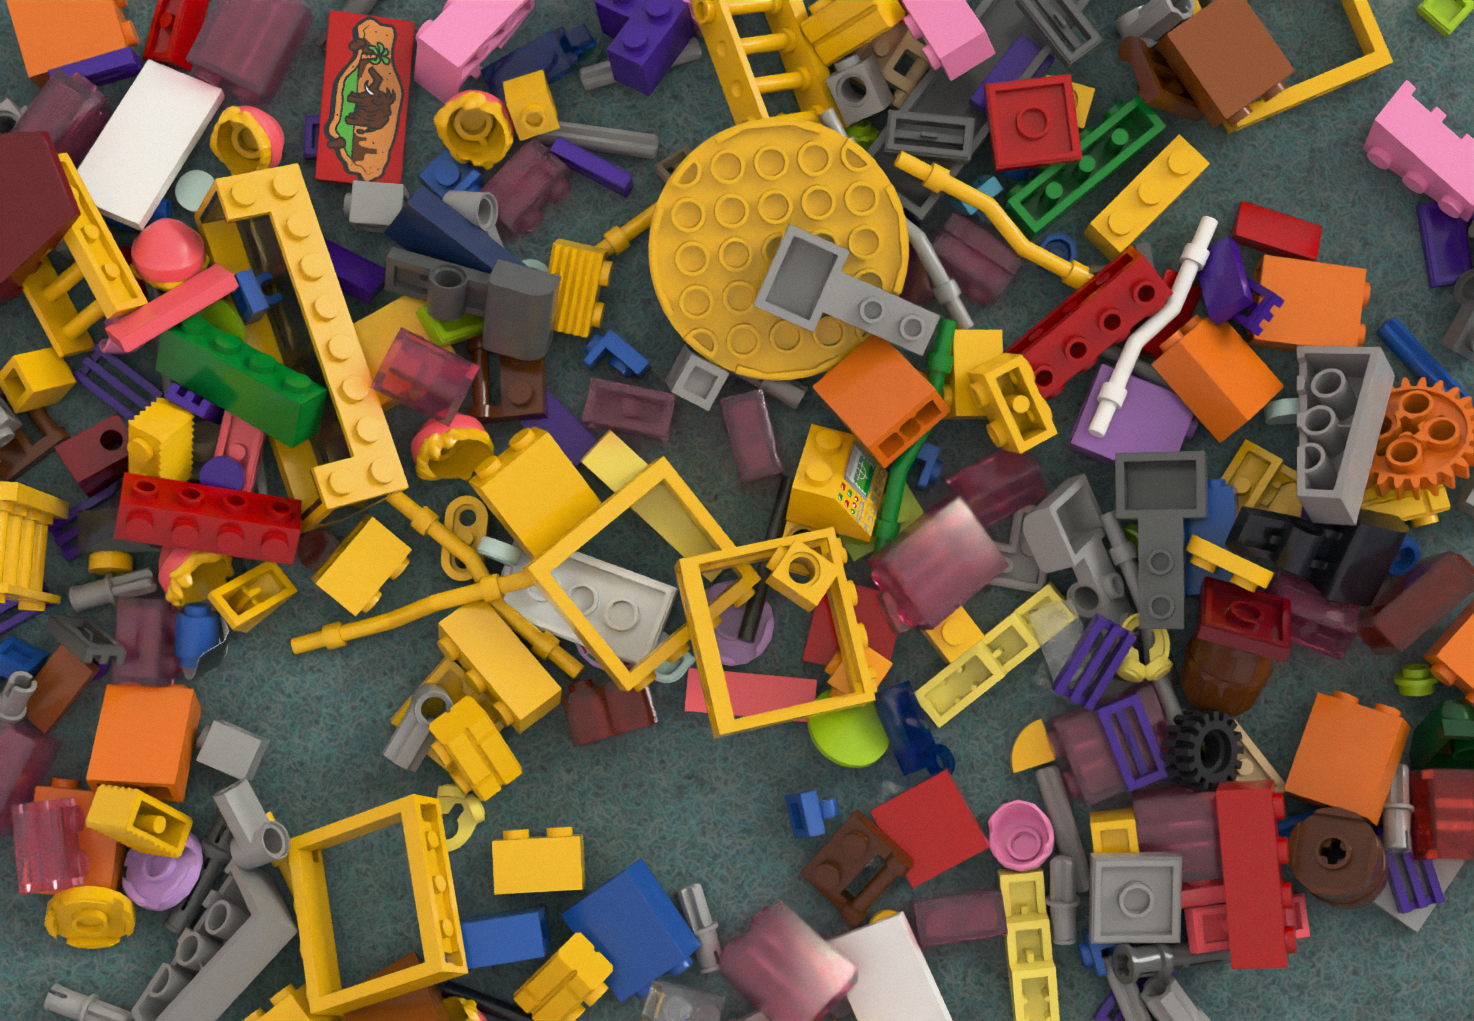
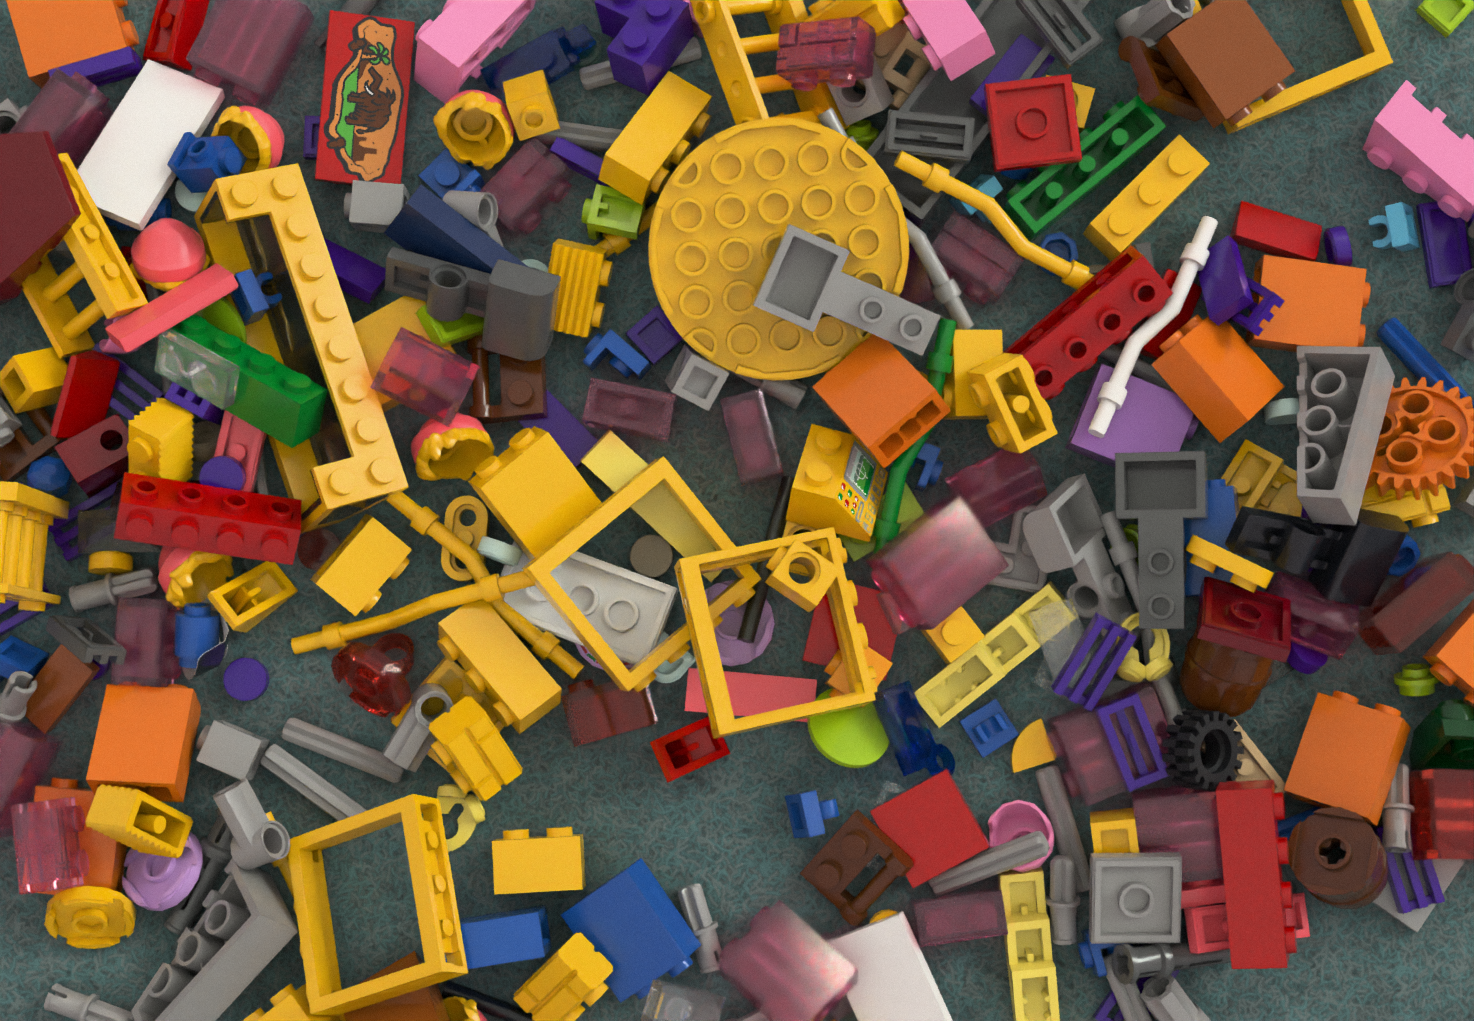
none -> blue tile [27,456,72,498]
none -> red slope [50,350,120,438]
none -> clear plate [154,329,240,410]
none -> blue brick [167,132,247,193]
none -> dark purple tile [223,658,269,701]
none -> light grey axle [260,744,367,821]
none -> light grey axle [281,718,405,783]
none -> clear red tile [331,633,415,718]
none -> lime bracket [581,184,647,240]
none -> yellow brick [598,71,712,205]
none -> dark purple tile [626,305,684,366]
none -> dark tan tile [630,535,673,578]
none -> red slope [650,716,731,783]
none -> clear pink brick [776,16,876,91]
none -> light grey axle [928,831,1050,895]
none -> blue tile [958,698,1019,758]
none -> dark purple tile [1287,630,1328,674]
none -> dark purple tile [1323,225,1352,267]
none -> medium azure tile [1368,202,1420,252]

